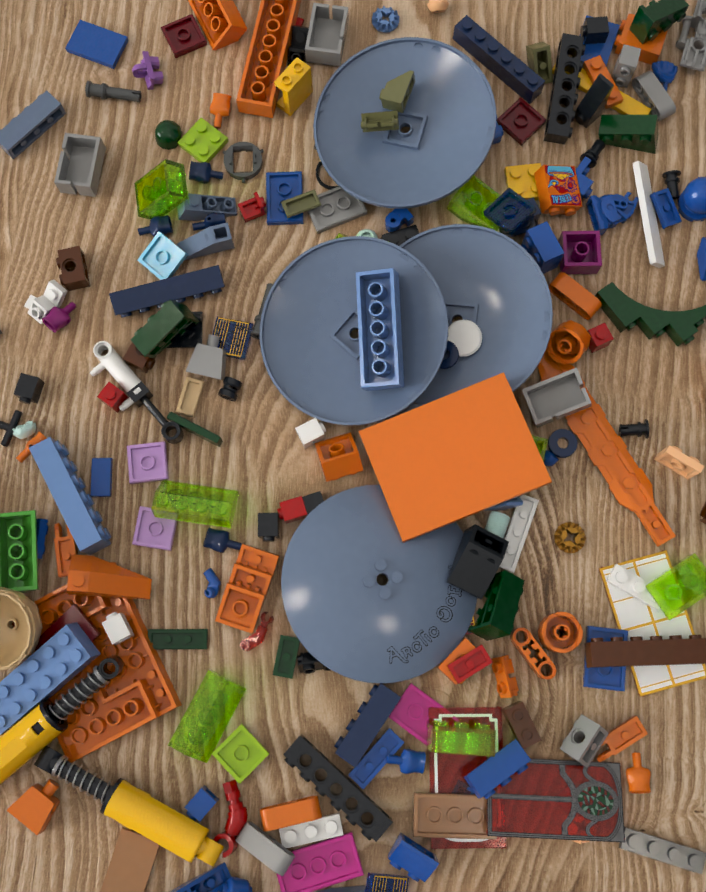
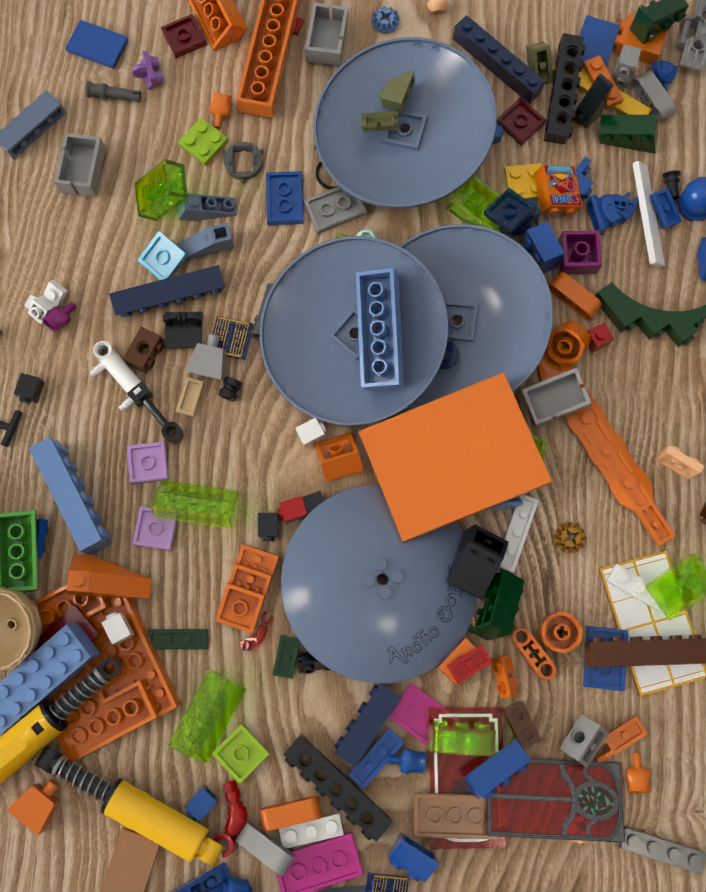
light aqua plate [12,421,36,439] -> none
orange piece [16,432,46,463] -> none
orange hinge [54,523,78,578] -> none
reddish brown brick [56,246,90,291] -> none
blue tile [90,458,113,497] -> none
red brick [97,382,129,413] -> none
dark green wedge [131,300,199,358] -> none
dark blue piece [138,215,173,237] -> none
dark green hair [155,120,182,150] -> none
dark green tile [167,412,223,447] -> none
dark blue piece [189,161,223,184] -> none
dark blue piece [192,212,226,231] -> none
dark blue piece [203,527,241,553] -> none
blue arm [203,568,221,598] -> none
red bracket [238,192,267,223] -> none
yellow panel [274,58,313,116] -> none
olive tile [281,189,321,218] -> none
black slope [287,25,309,66] -> none
black plate [381,224,419,246] -> none
blue leg [385,208,414,233] -> none
white piece [448,320,482,357] -> none
light aqua piece [485,511,511,539] -> none
blue hinge [541,450,559,467] -> none
dark blue piece [548,429,578,458] -> none
black brick [580,16,609,44] -> none
black pin [580,139,605,168] -> none
black pin [619,419,650,439] -> none

